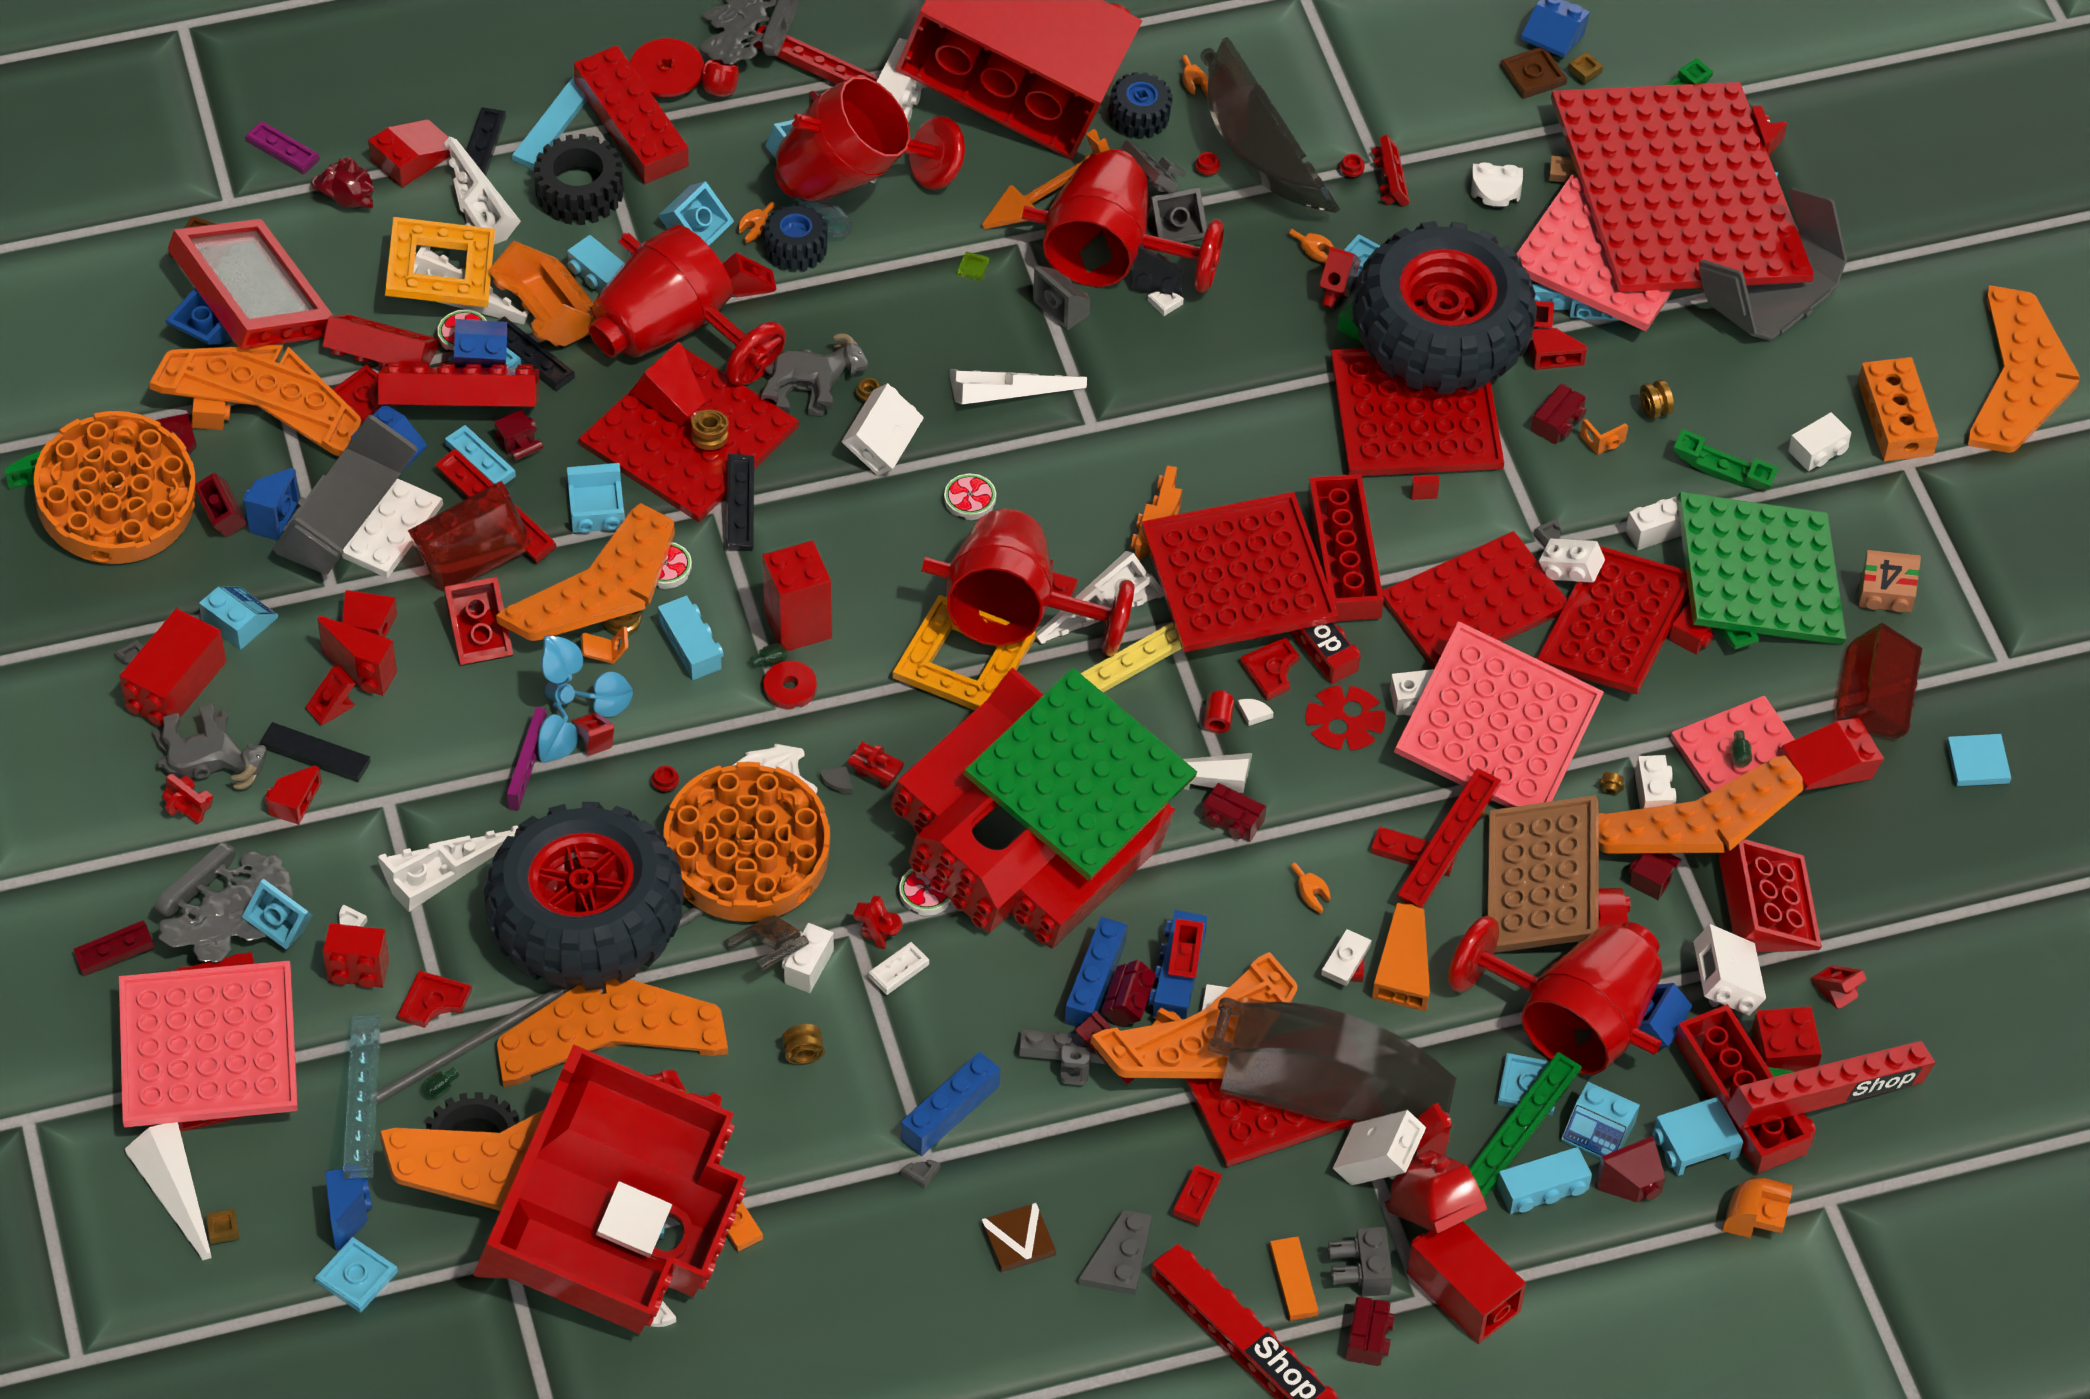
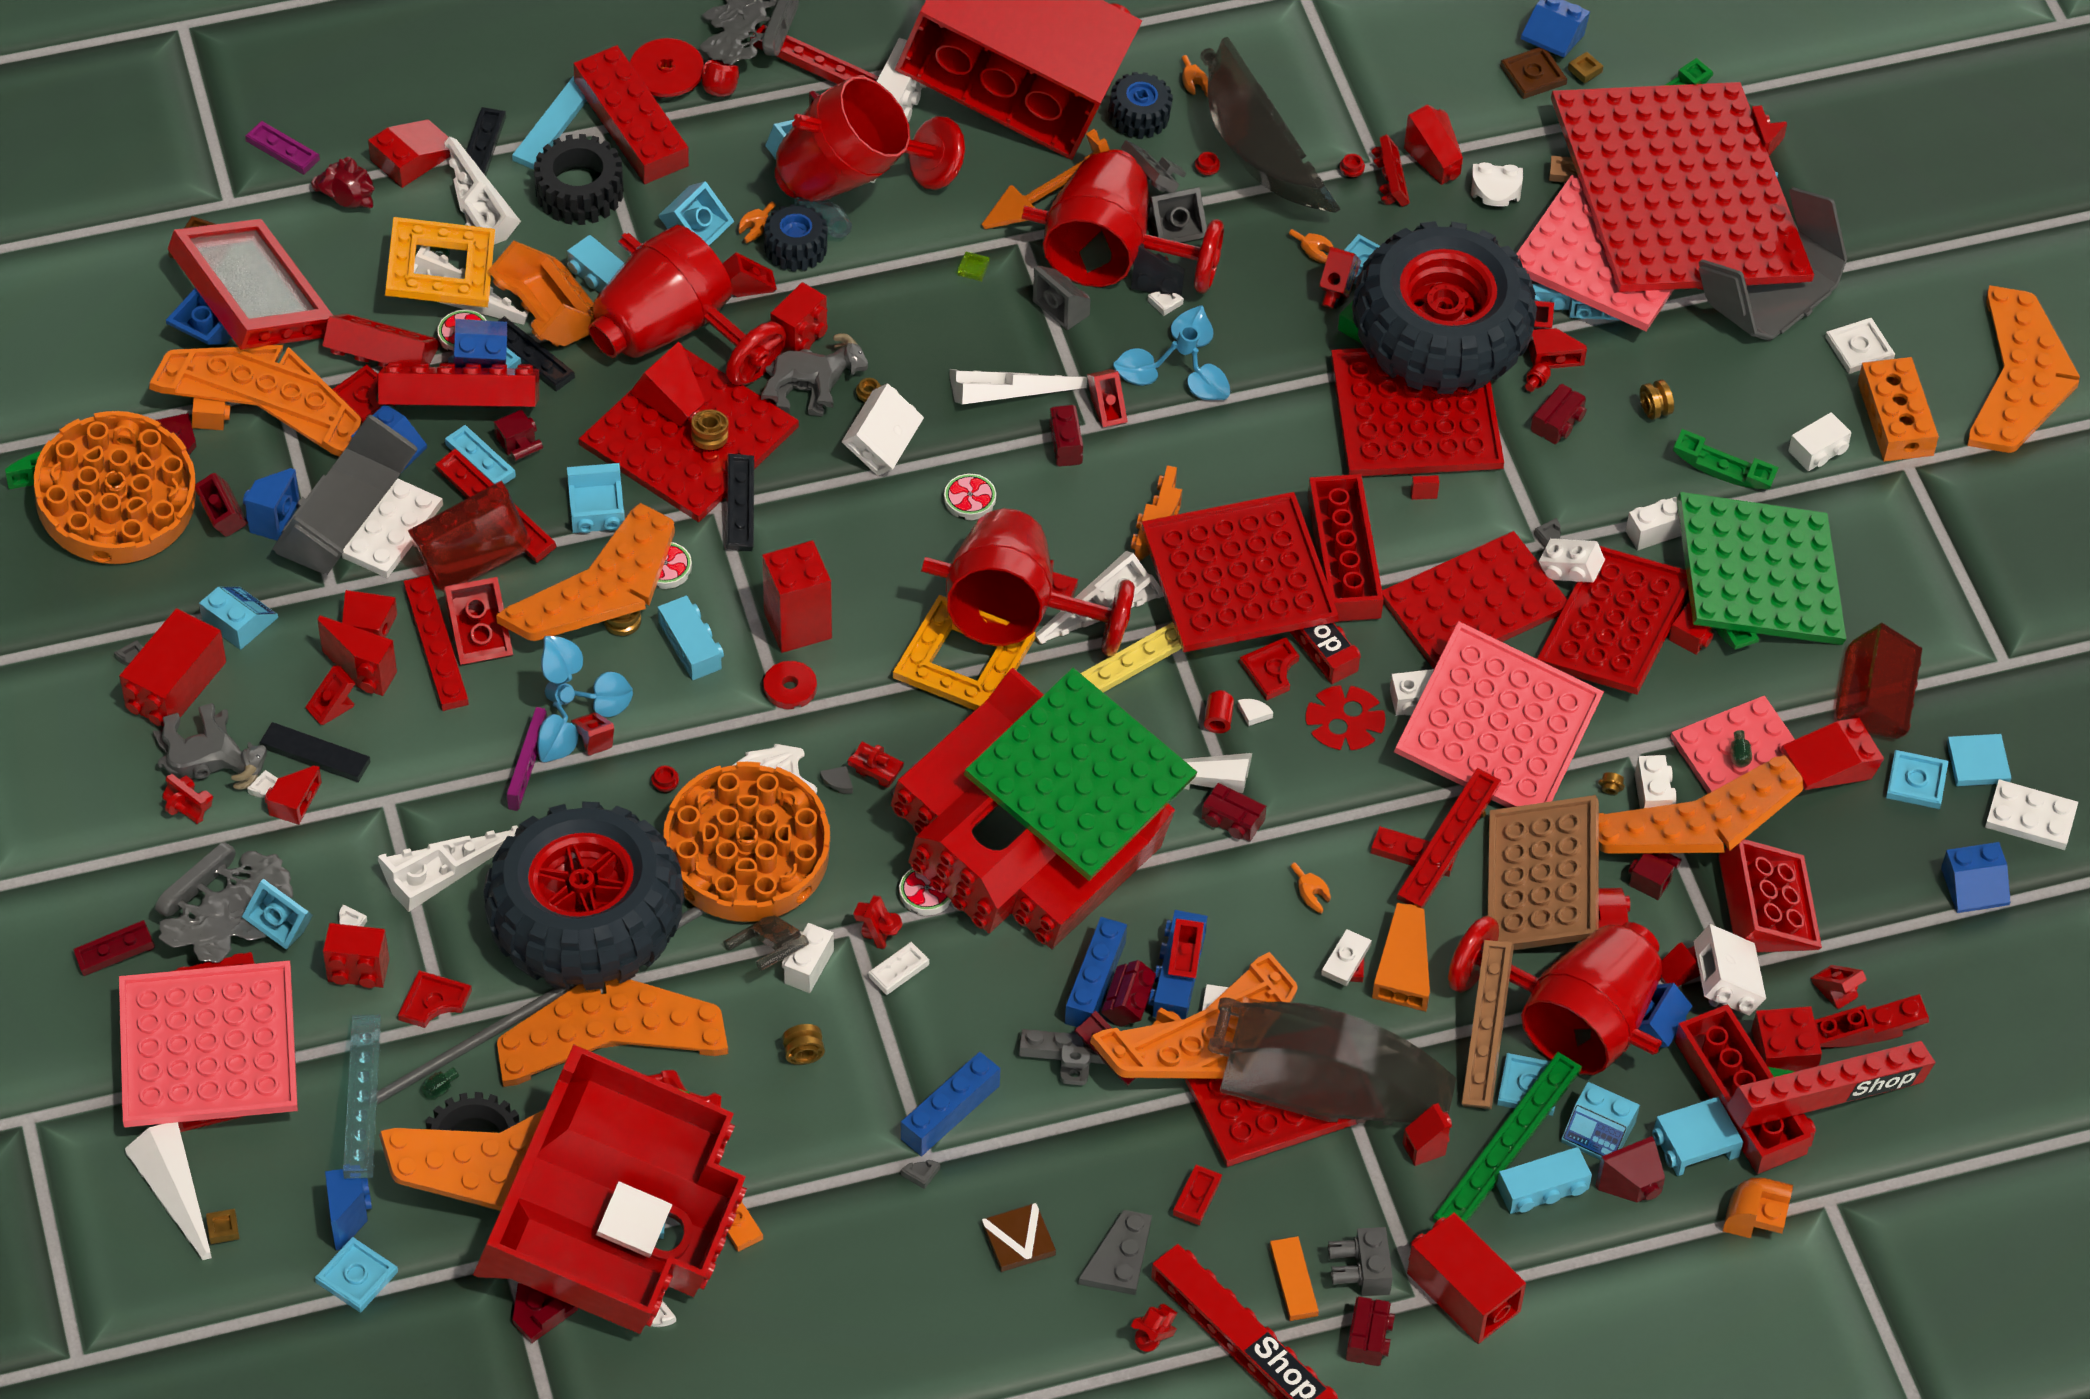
orange bracket [581,626,628,664] -> none
clear green cylinder [750,643,787,667] -> none
white piece [1333,1110,1426,1186] -> none
red windscreen [1384,1150,1487,1233] -> none
orange bracket [1580,419,1628,455] -> none
nougat slope [1859,550,1921,613] -> none
none -> white tile [247,770,278,798]
none -> red plate [404,575,469,711]
none -> dark red plate [513,1283,578,1344]
none -> red brick [770,282,828,353]
none -> dark red brick [1049,405,1083,467]
none -> red slope [1087,369,1128,427]
none -> dark azure plant [1113,305,1230,400]
none -> red hips [1131,1304,1177,1352]
none -> red slope [1404,104,1463,185]
none -> medium nougat plate [1462,940,1514,1109]
none -> red cylinder [1525,362,1551,392]
none -> red slope [1660,942,1700,987]
none -> red slope [1815,994,1929,1047]
none -> white tile [1825,318,1895,374]
none -> medium azure tile [1886,750,1948,809]
none -> blue slope [1941,842,2011,913]
none -> white plate [1985,779,2078,850]

